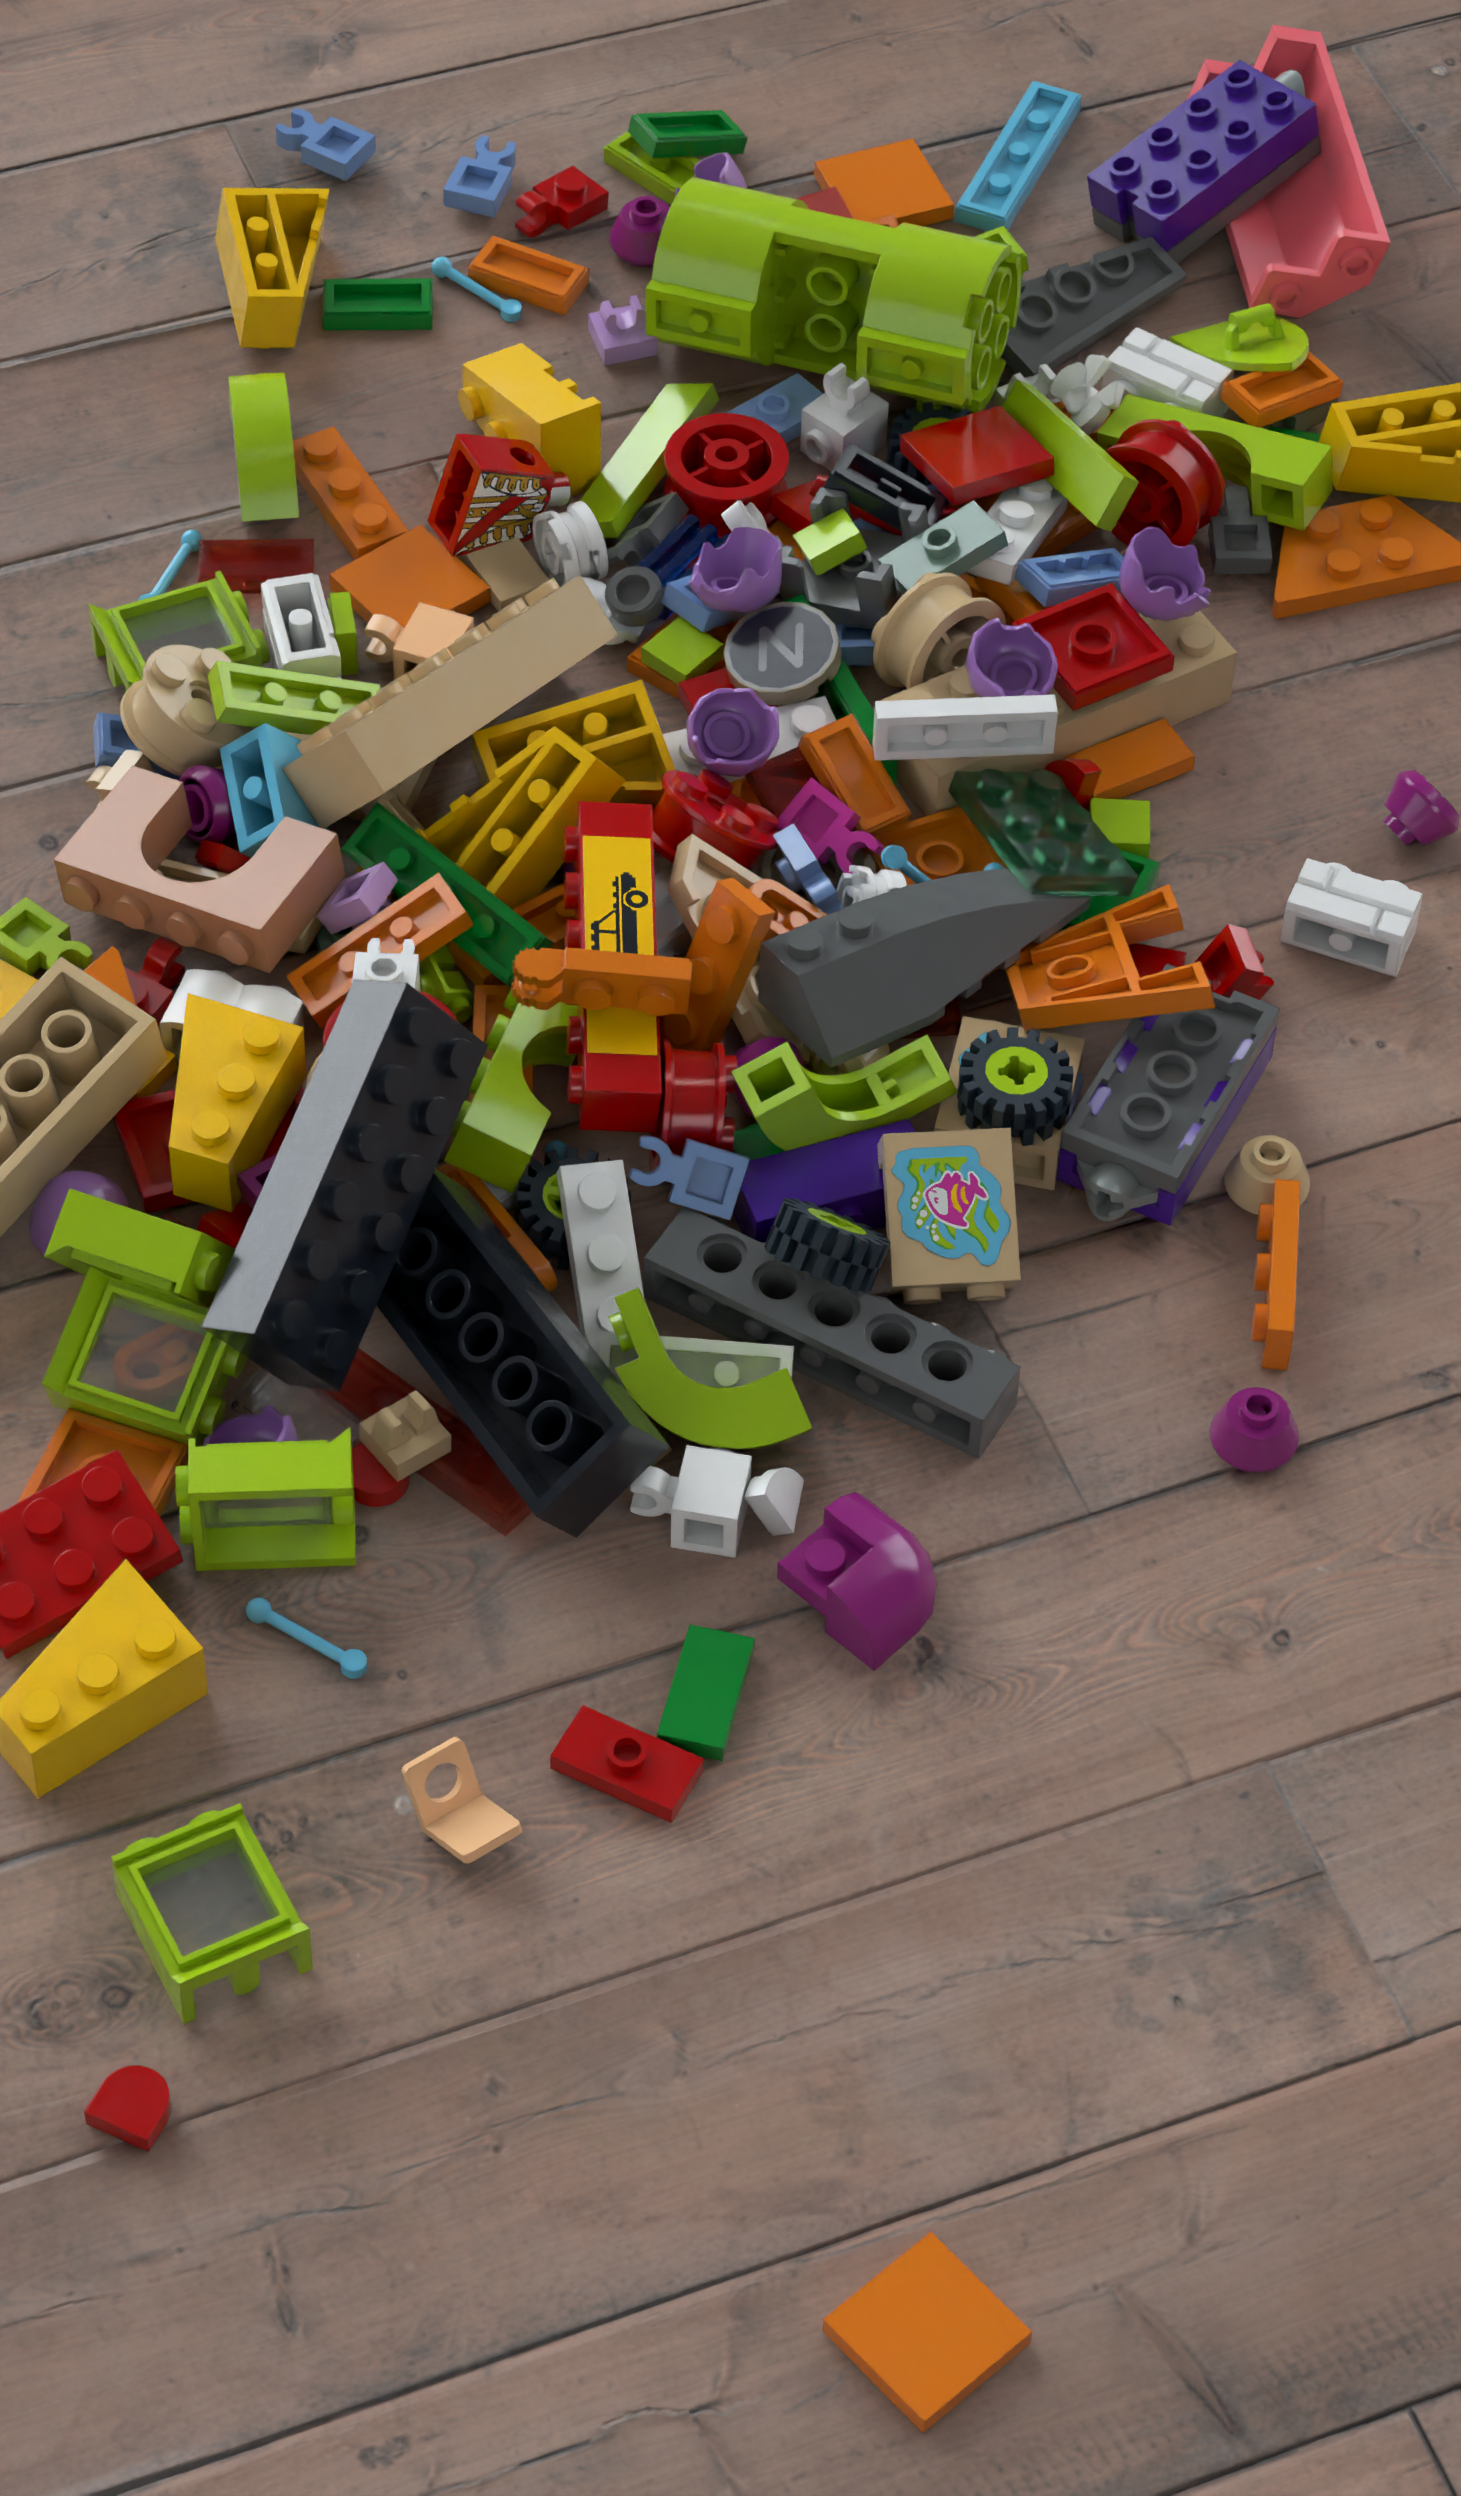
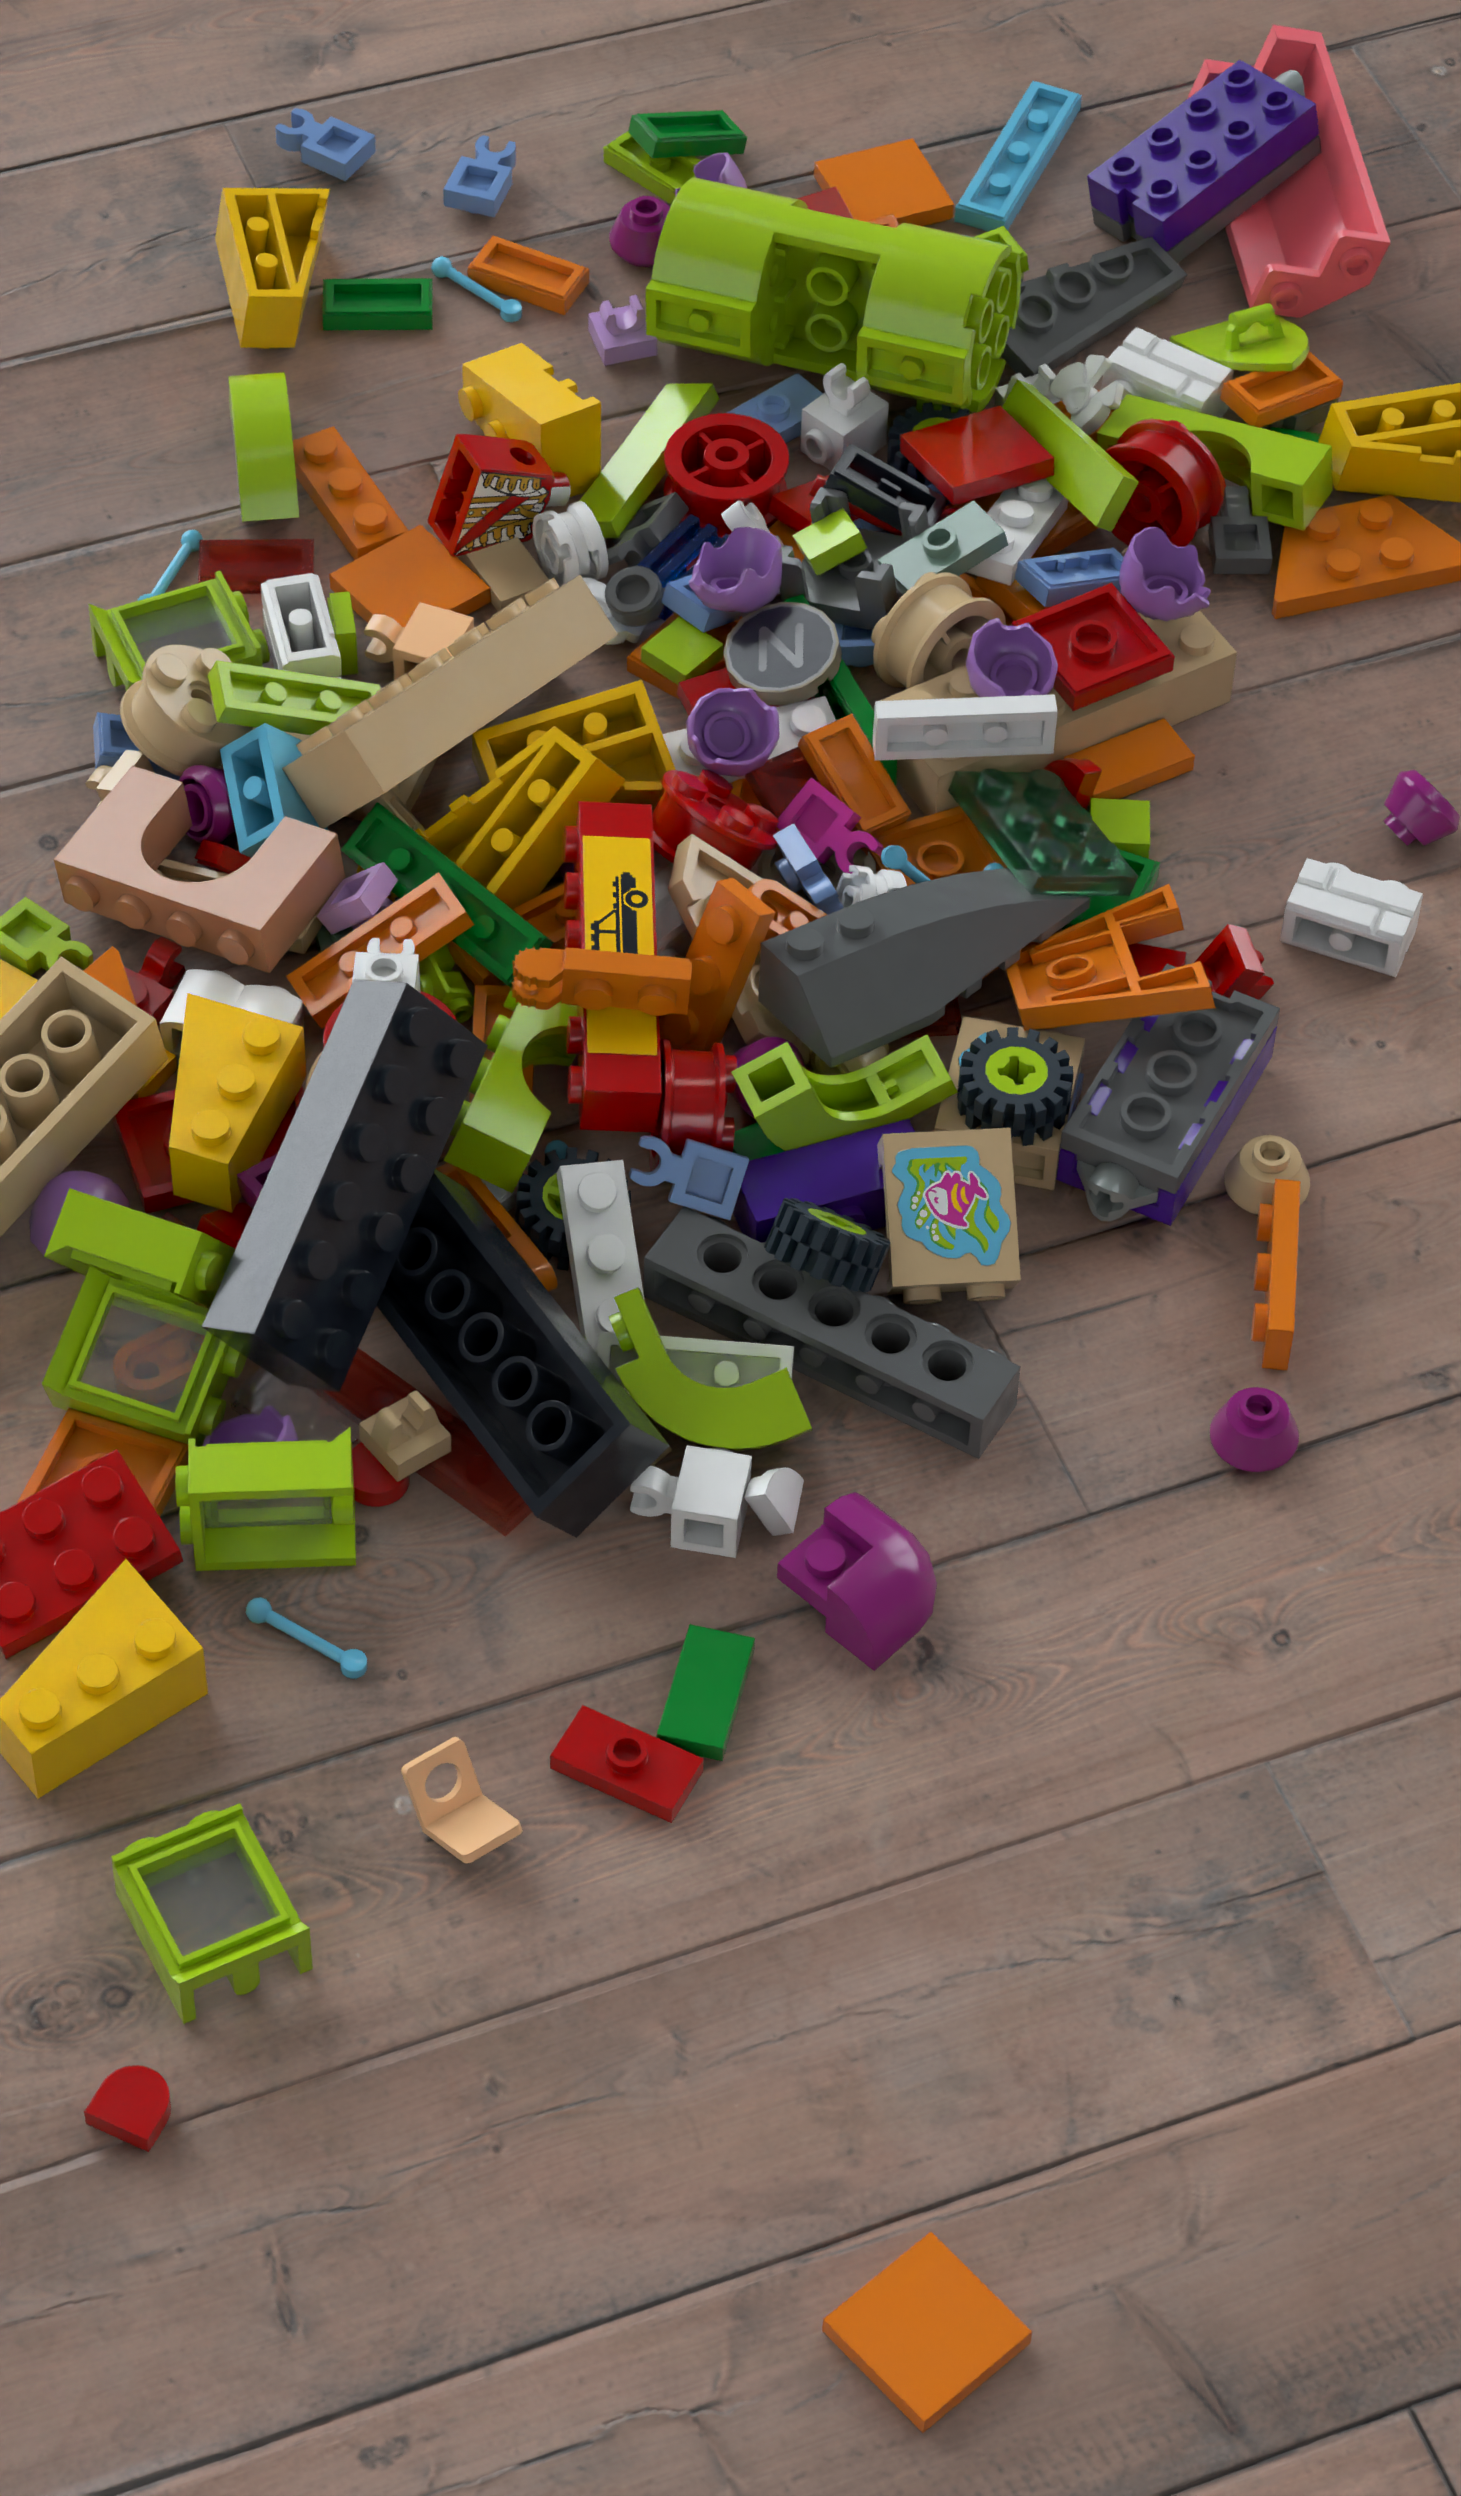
red plate [515,165,609,238] -> none

